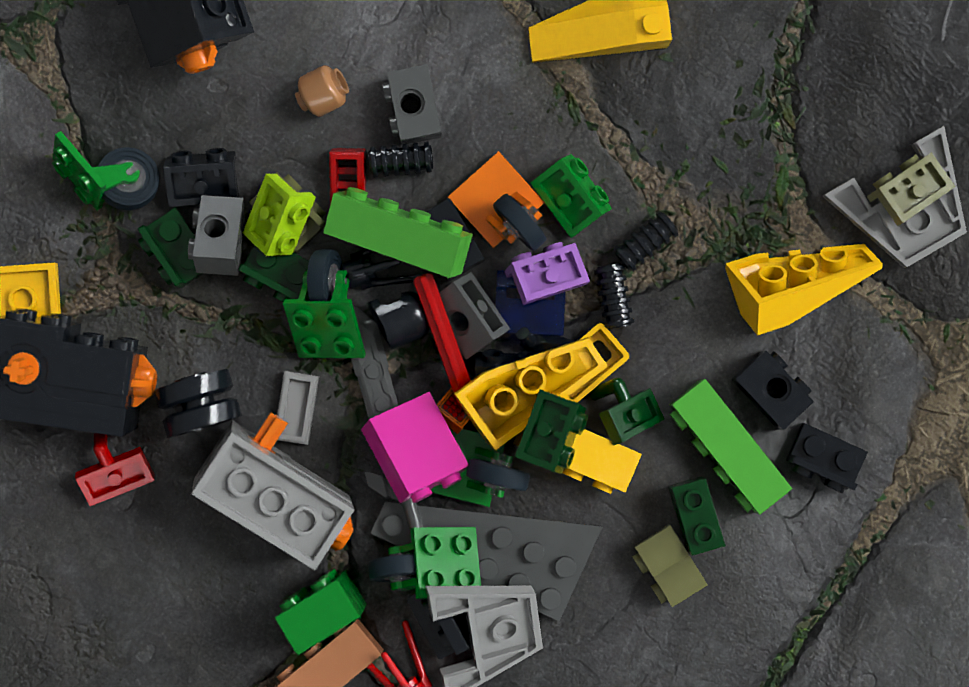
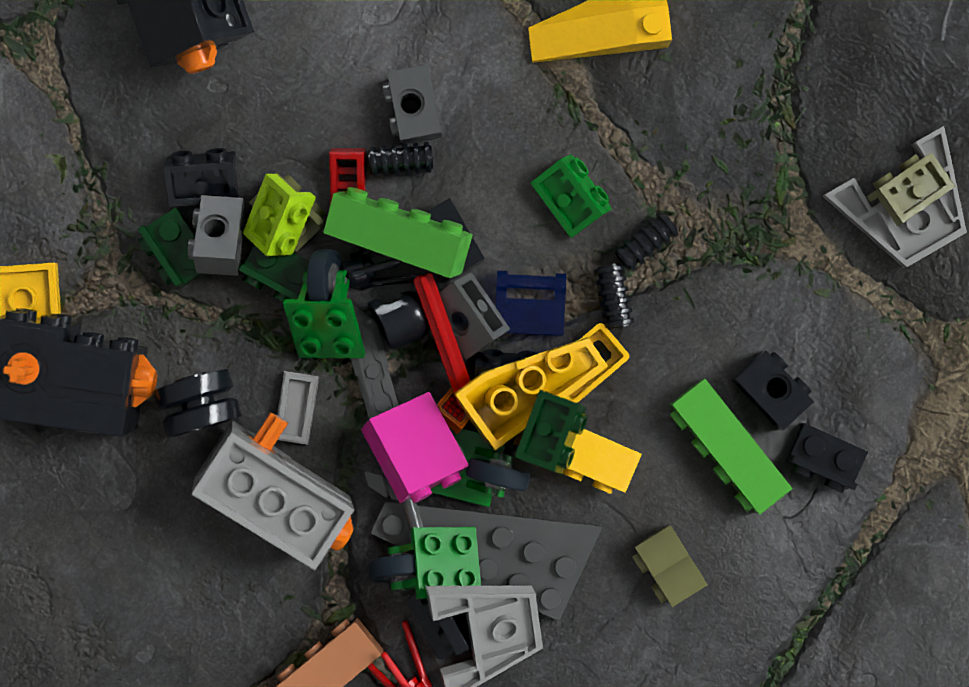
plate [52,131,160,211] -> none
red plate [75,433,155,507] -> none
green brick [275,568,367,655] -> none
medium nougat head [295,65,349,117] -> none
orange plate [447,151,547,251] -> none
medium lavender bracket [504,242,590,305] -> none
black bar [516,327,574,353] -> none
dark green plate [589,378,664,446] -> none
dark green brick [668,476,726,556] -> none
yellow wedge [725,244,883,336] -> none

